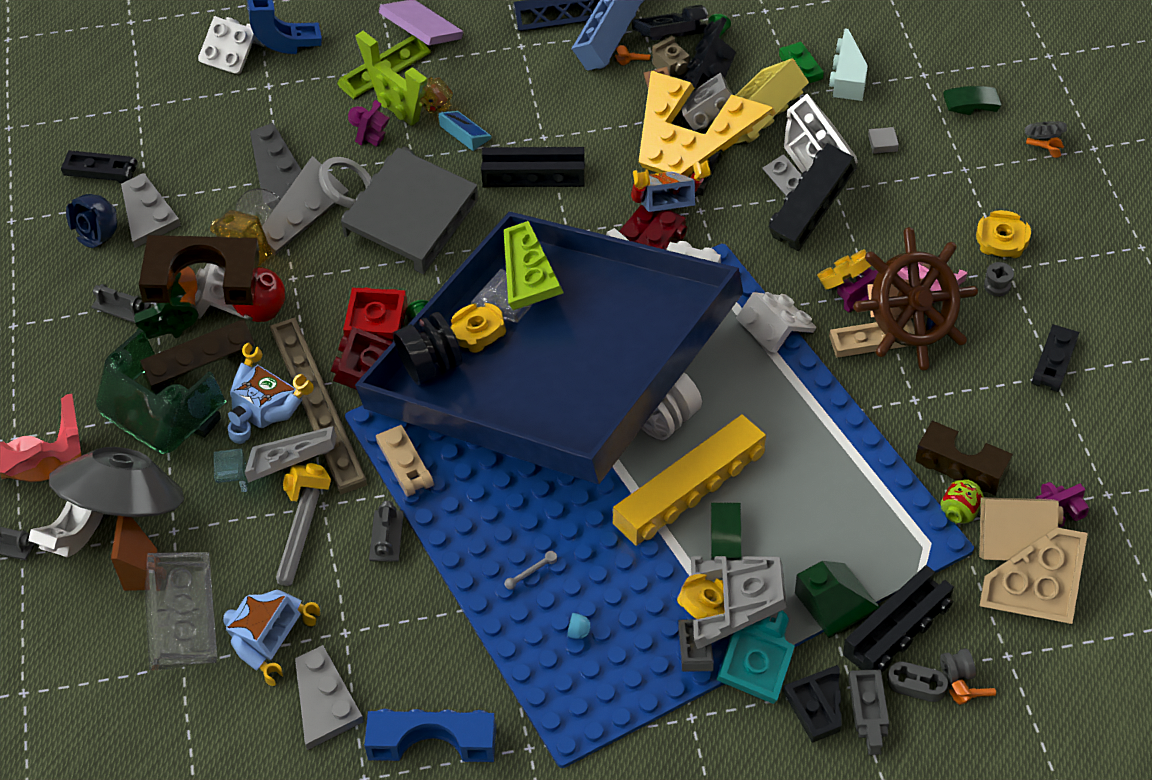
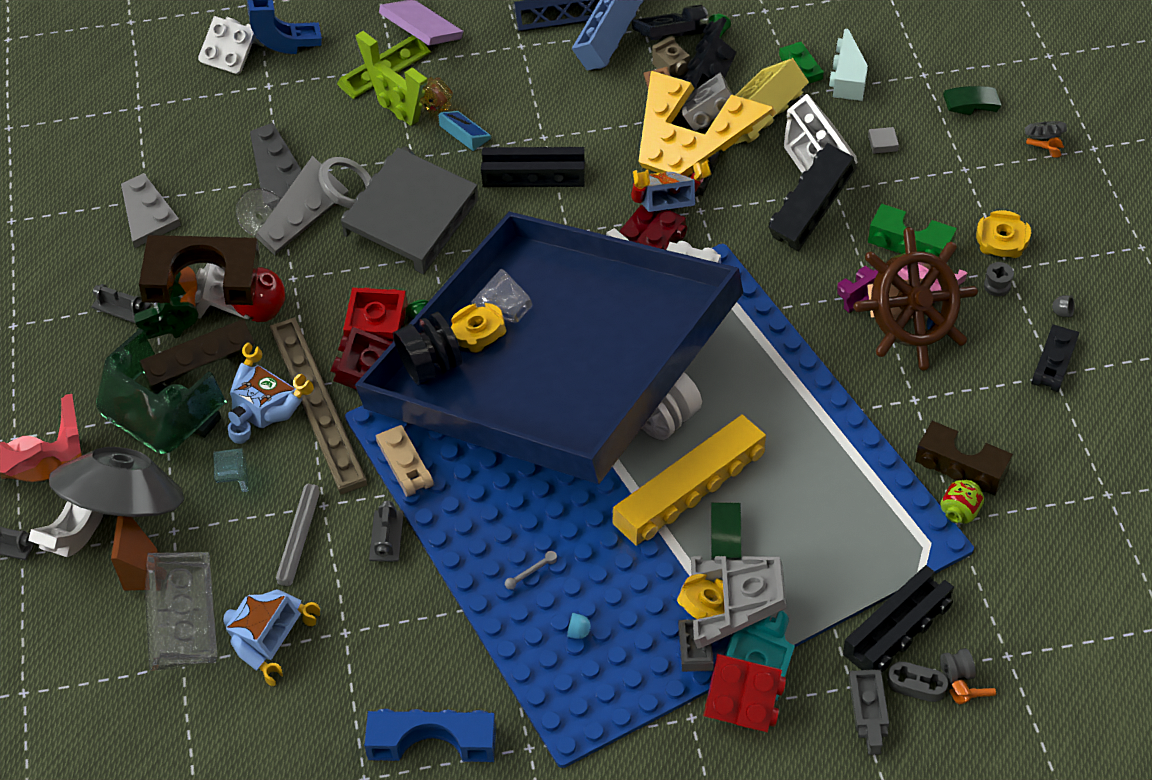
black plate [61,150,138,184] -> none
dark blue cylinder [66,194,117,248] -> none
clear yellow torso [210,210,272,267] -> none
light grey wing [245,426,337,483] -> none
yellow bracket [283,463,331,502] -> none
light grey wing [295,645,364,750] -> none
magenta hips [348,100,390,147] -> none
lime wing [504,221,564,310] -> none
orange hand [615,45,650,65] -> none
white bracket [736,292,816,353] -> none
light grey hinge [762,154,801,196] -> none
black wing [783,665,842,743] -> none
dark green slope [795,561,880,638] -> none
yellow plate [817,249,871,290] -> none
tan plate [829,318,915,358] -> none
tan brick [979,497,1063,560] -> none
tan plate [979,528,1088,624] -> none
magenta hips [1036,482,1089,528] -> none
none -> red plate [703,654,786,733]
none -> green arch [868,203,957,257]
none -> dark grey hinge [1052,295,1075,317]

